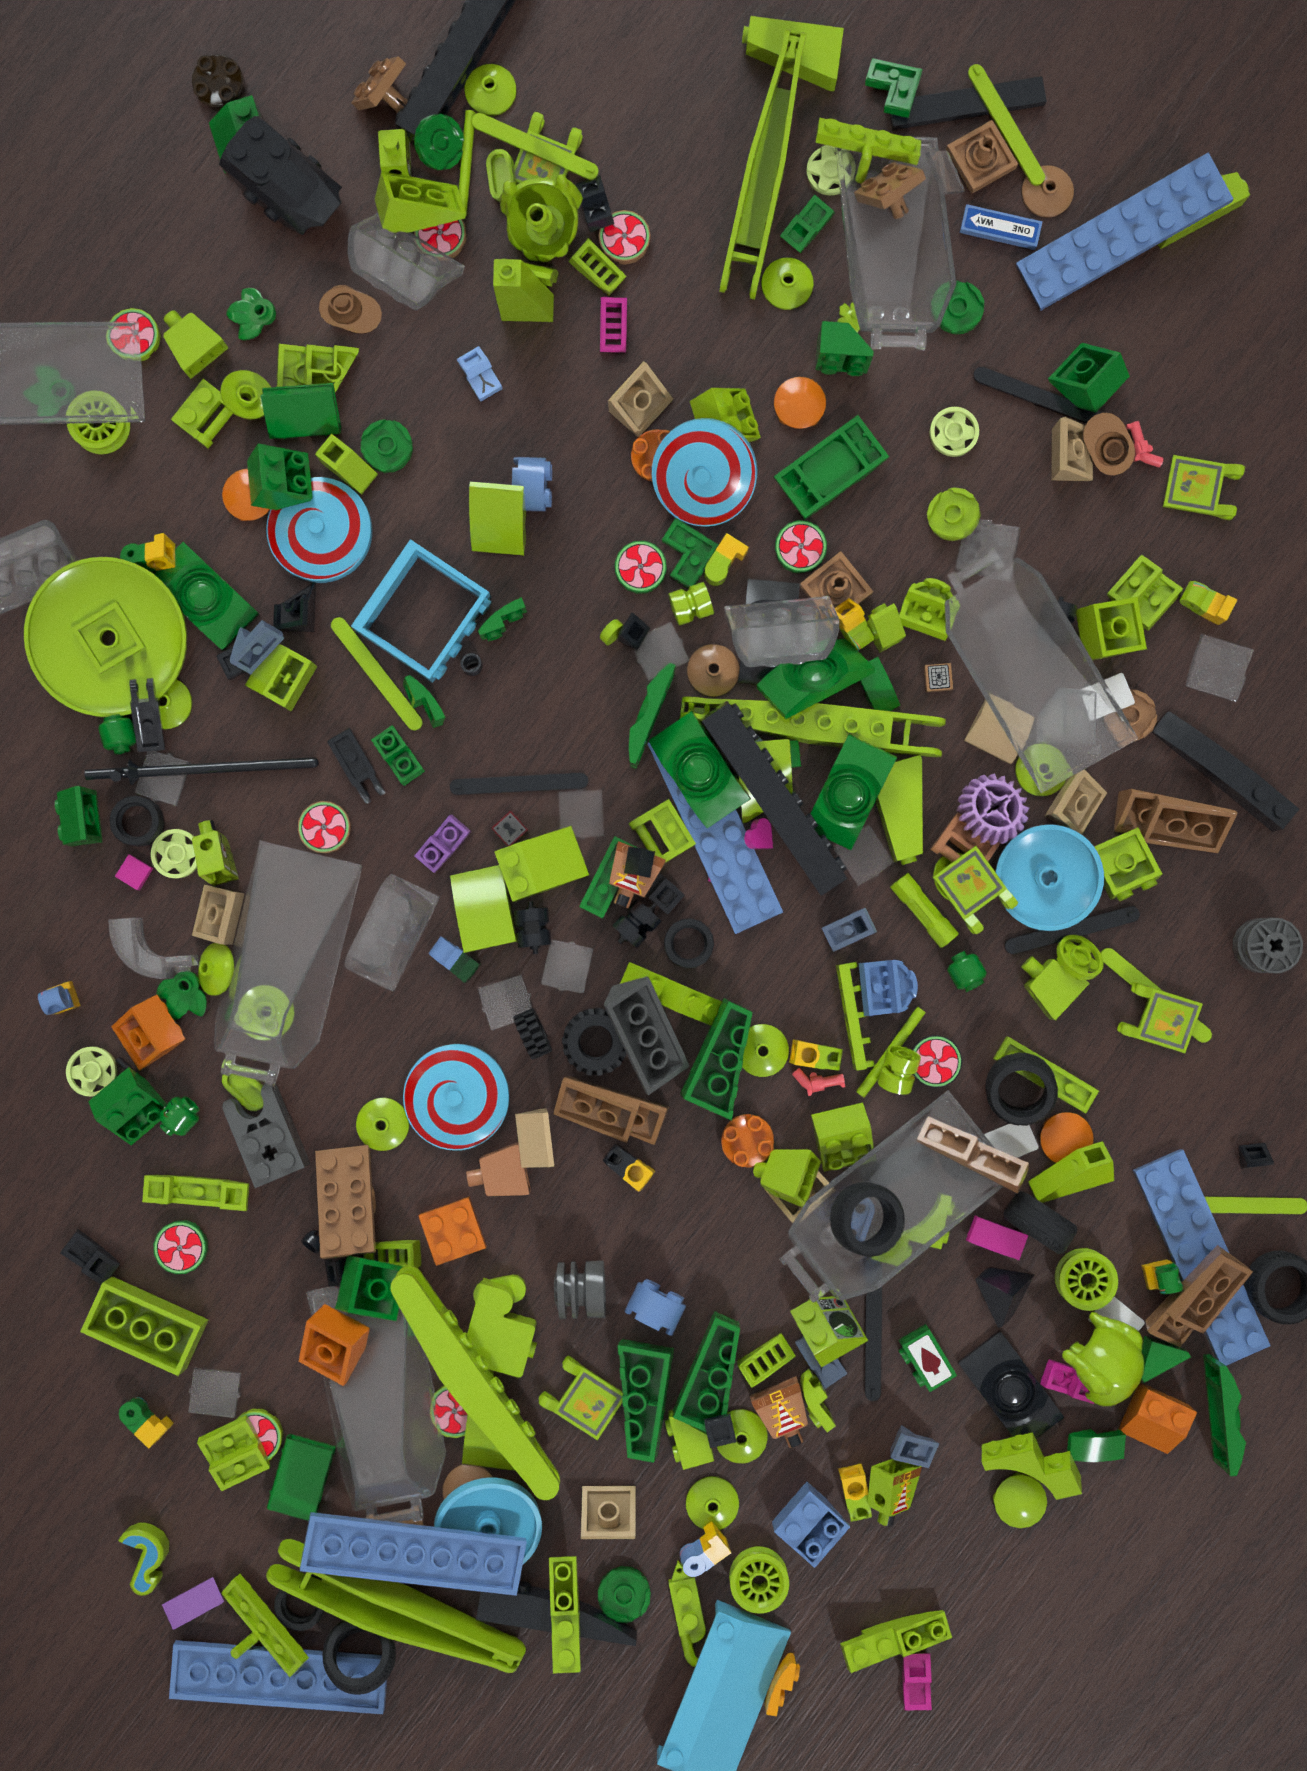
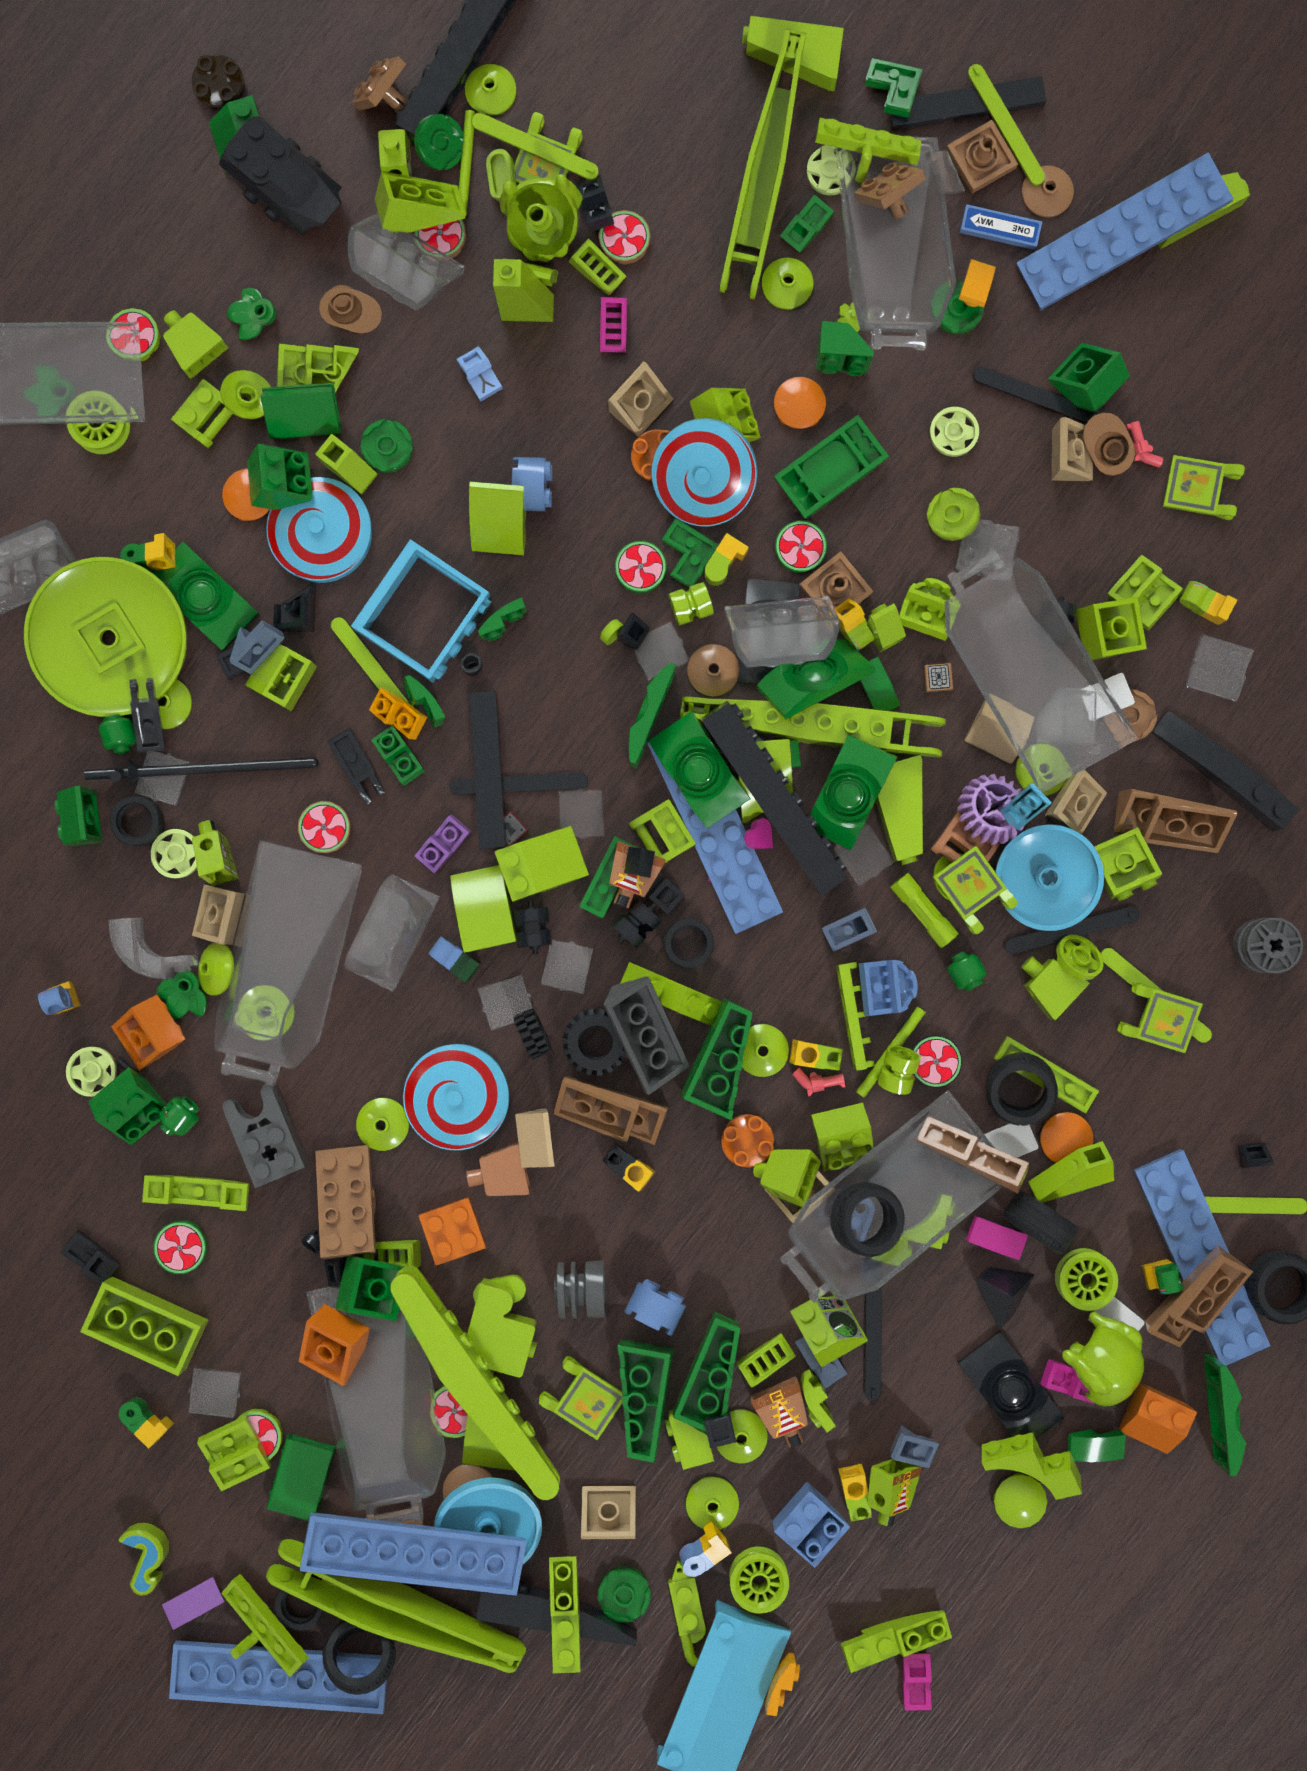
dark pink tile [115,854,154,891] -> none
lime tile [222,1066,263,1111] -> none
brick [898,1324,957,1392] -> none
green slope [1141,1336,1191,1383] -> none
none -> light orange slope [369,688,427,740]
none -> black tile [470,691,506,850]
none -> light orange slope [959,259,996,308]
none -> medium azure slope [1000,783,1051,830]

